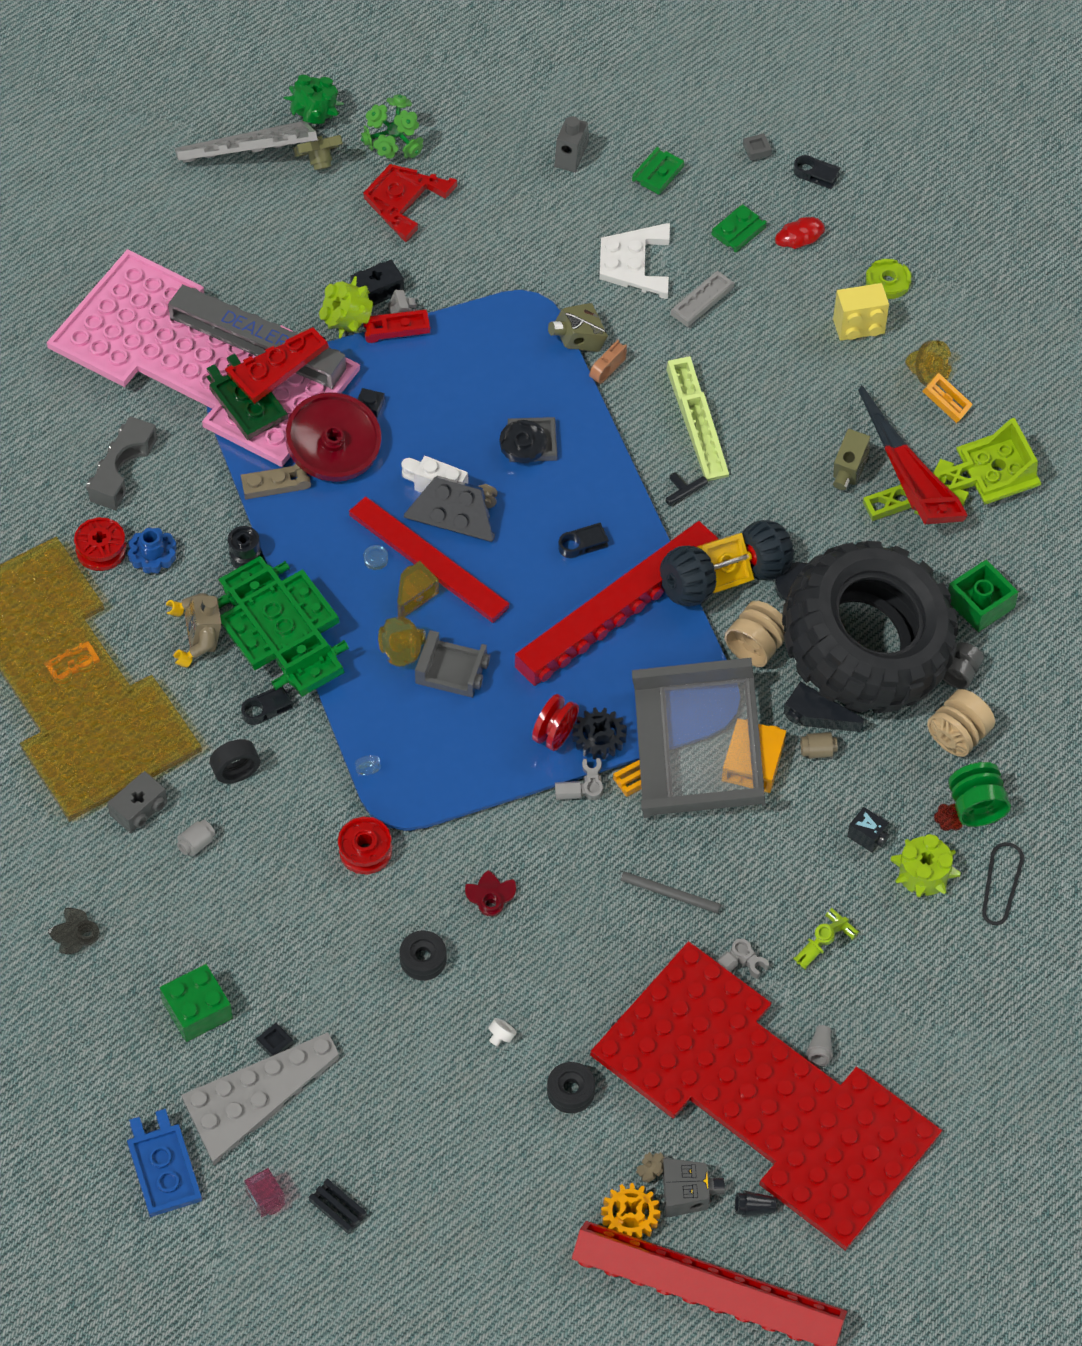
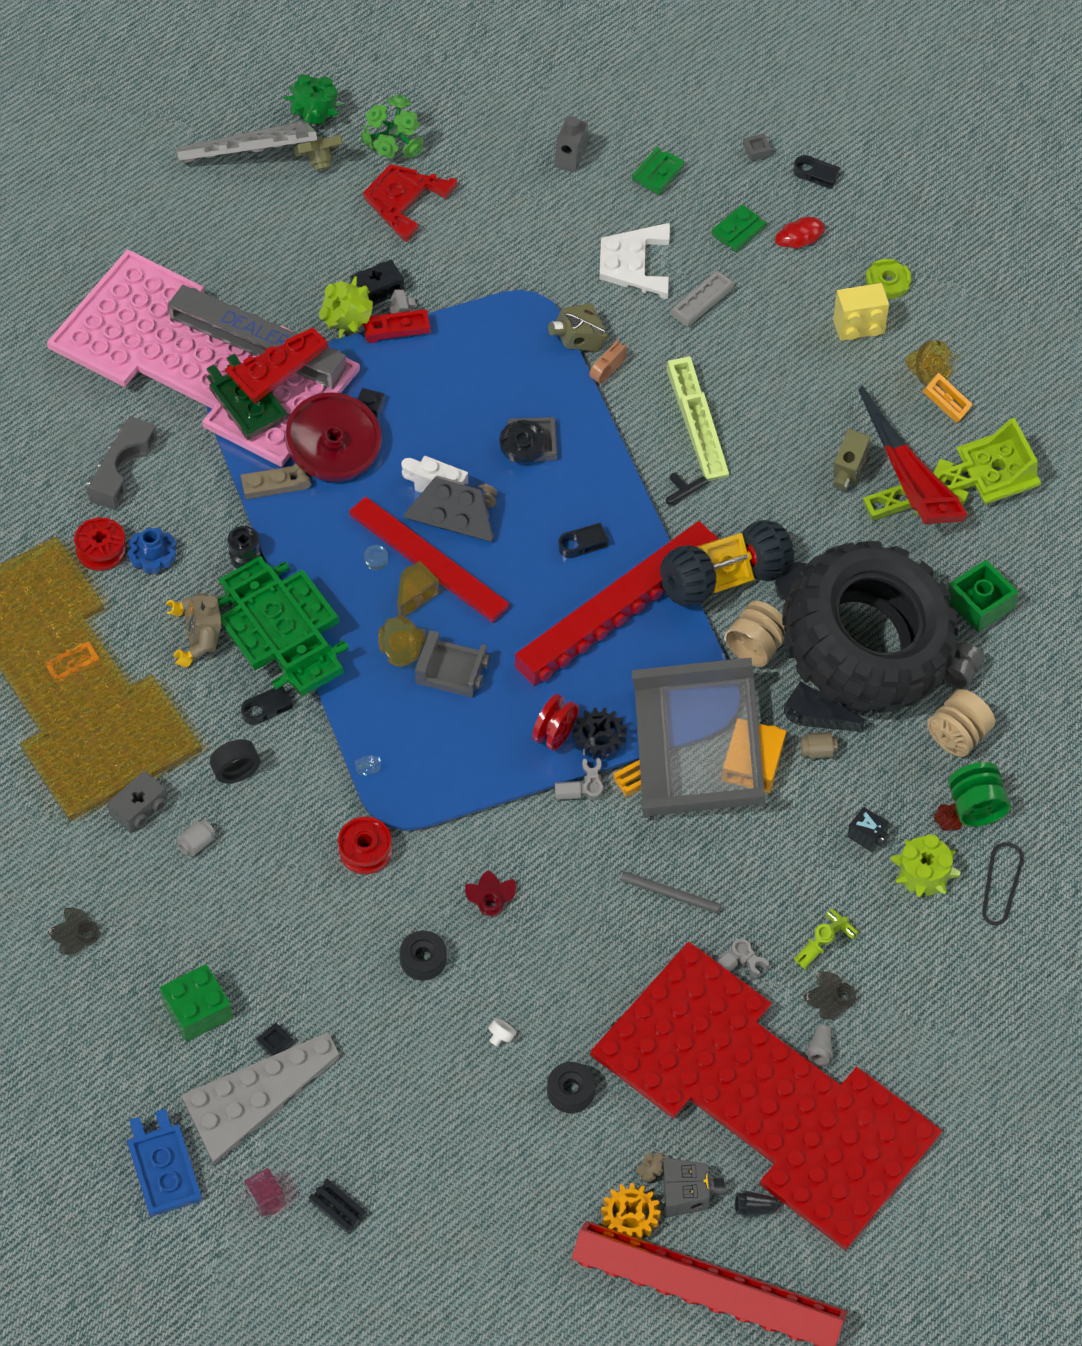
none -> clear smoke plate [803,971,856,1019]

